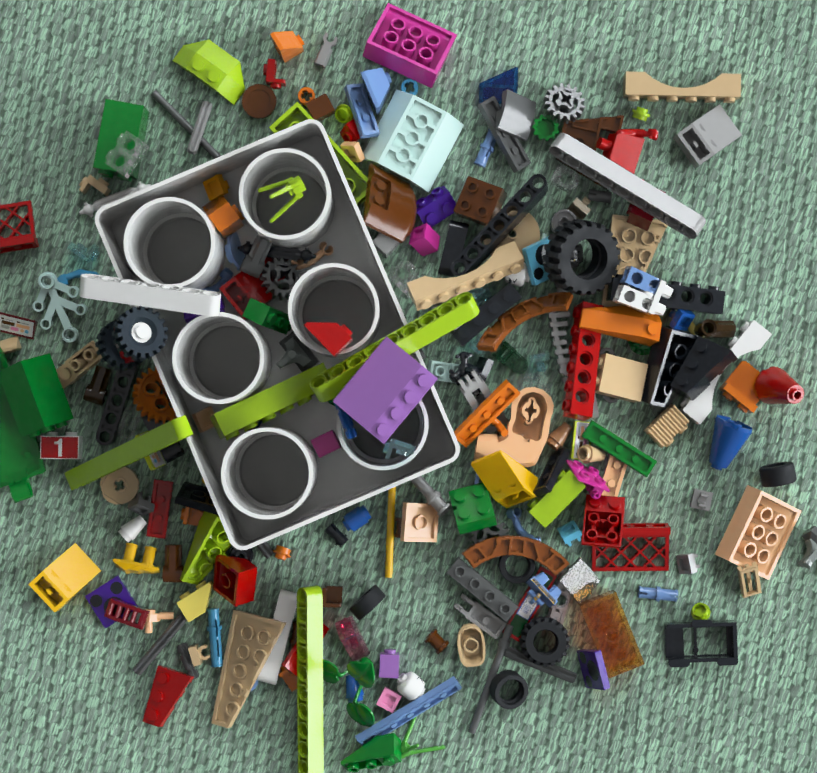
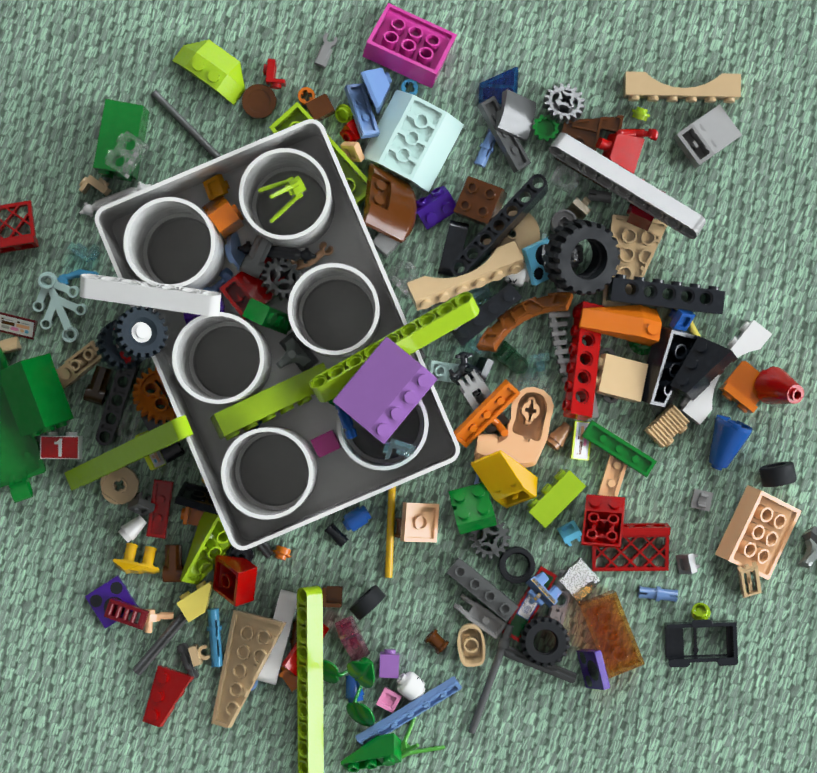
yellow slope [28,543,101,613] -> none
light grey axle [187,101,212,155] -> none
light nougat plate [192,406,215,433] -> none
orange slope [270,31,304,63] -> none
red slope [304,322,353,357] -> none
dark pink panel [409,223,440,256] -> none
light grey pin [410,476,452,517] -> none
dark orange tile [461,535,570,576] -> none
black tyre [490,670,528,710] -> none
medium blue piece [506,508,541,541] -> none
black tile [533,447,570,497] -> none
dark pink hinge [566,459,610,499] -> none
tan cone [577,444,606,464] -> none
white hips [613,266,673,316] -> none
dark brown piece [694,319,736,339] -> none

